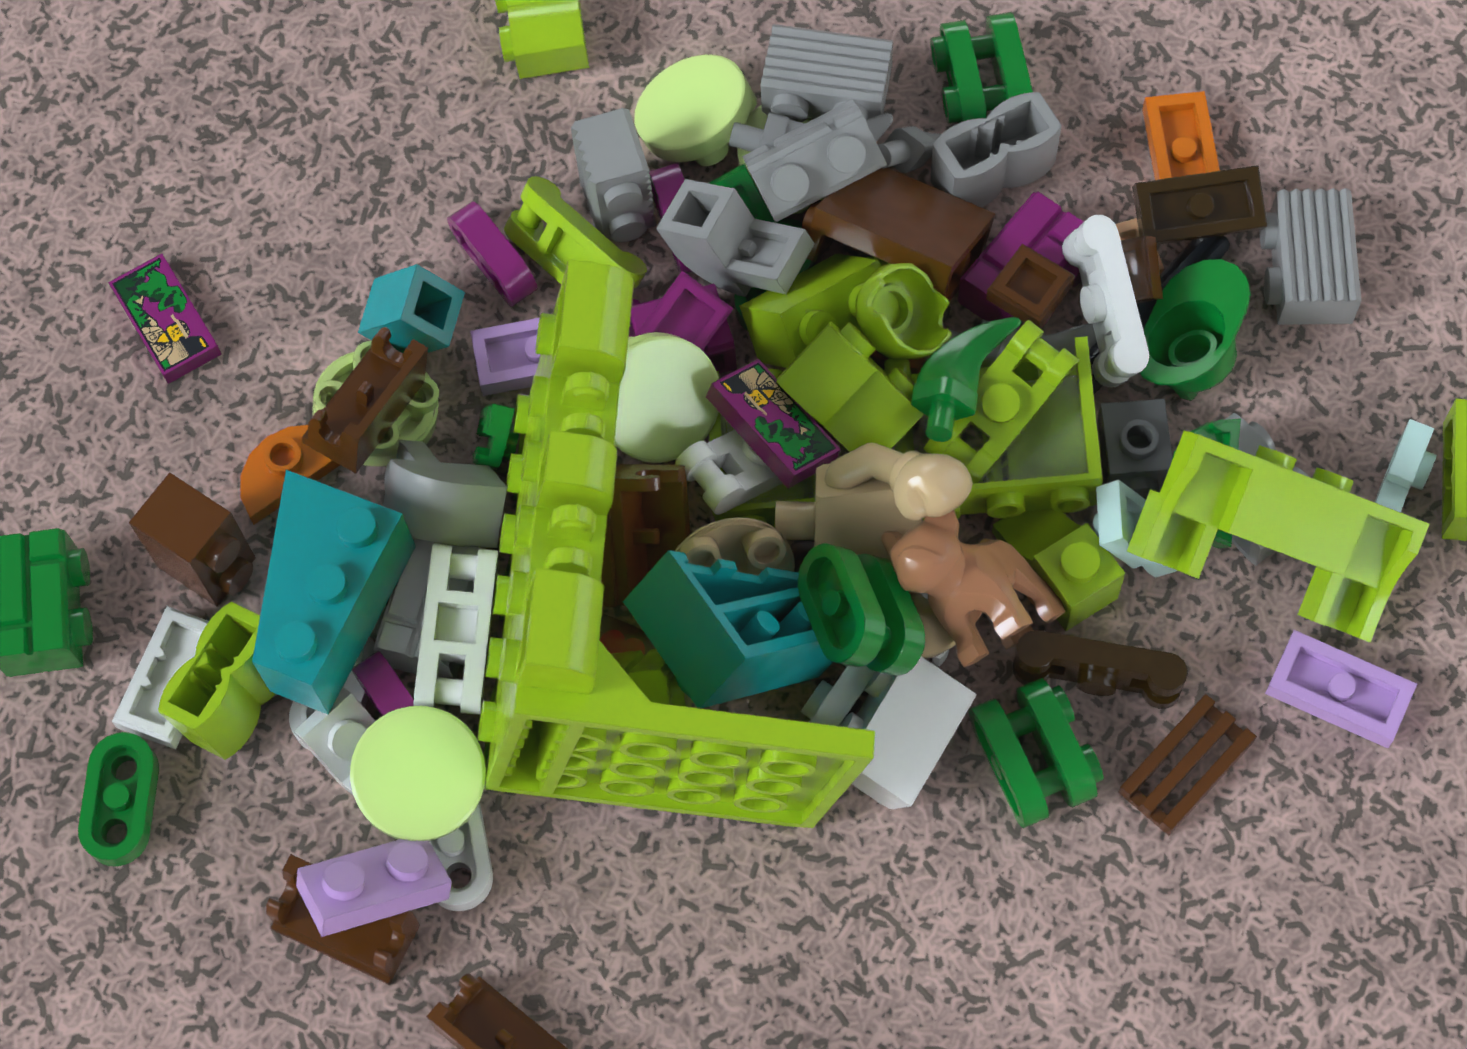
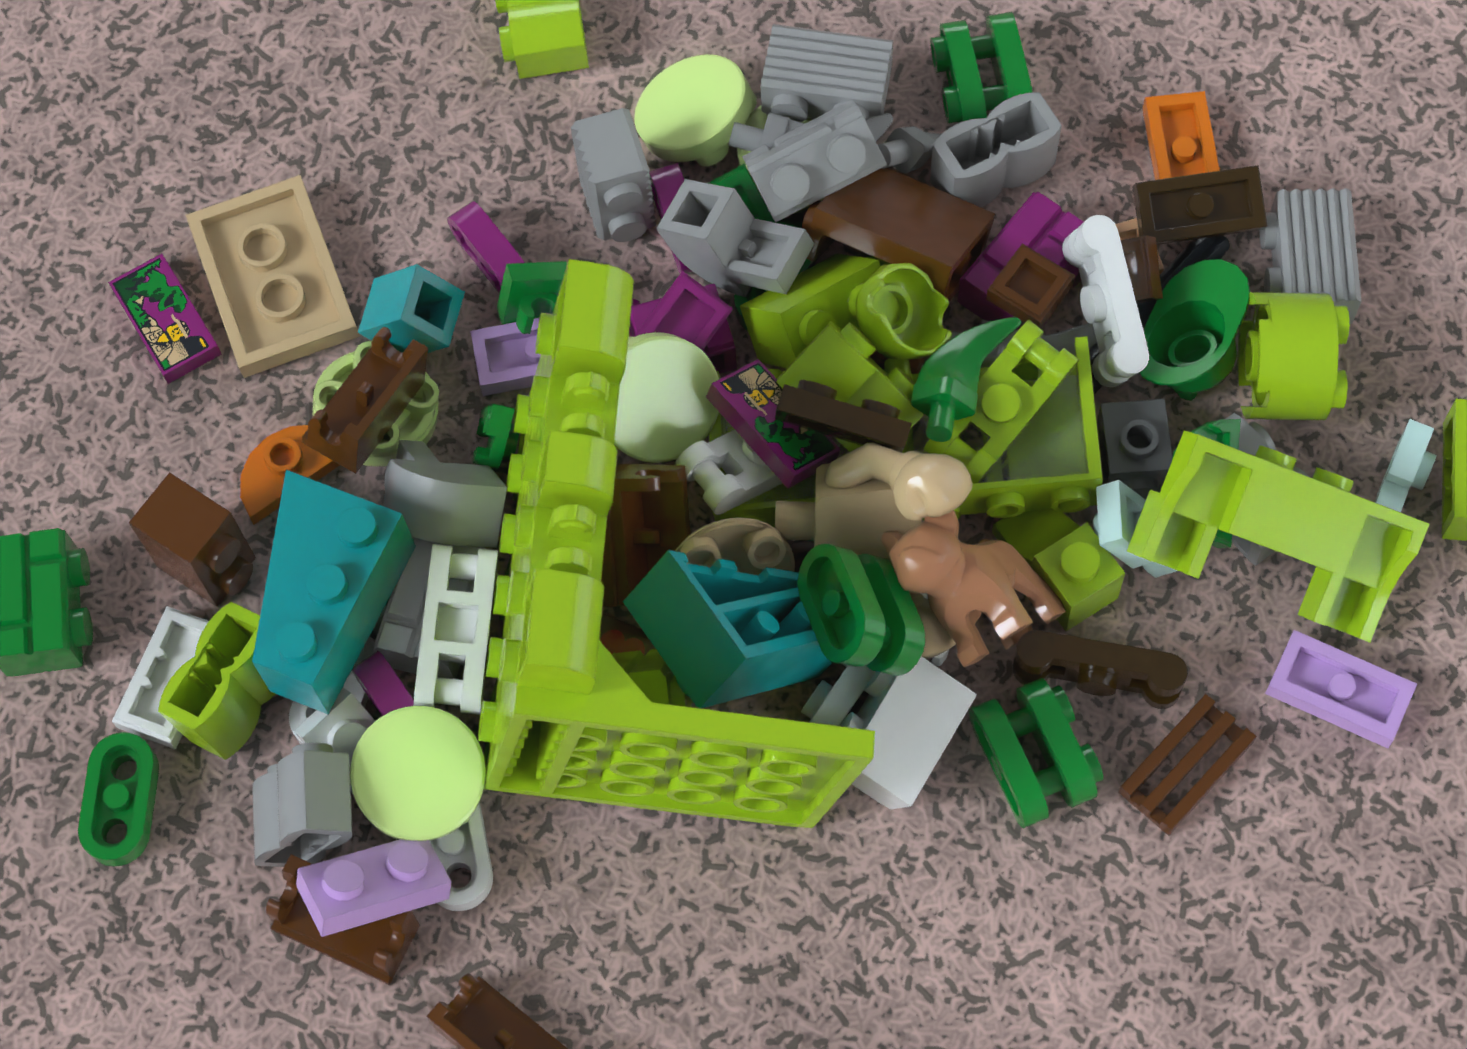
lime plate [504,176,647,289] -> none
none -> tan plate [186,175,360,378]
none -> light grey brick [252,742,352,867]
none -> green tile [497,261,567,334]
none -> dark brown plate [774,380,912,453]
none -> lime brick [1237,292,1350,420]

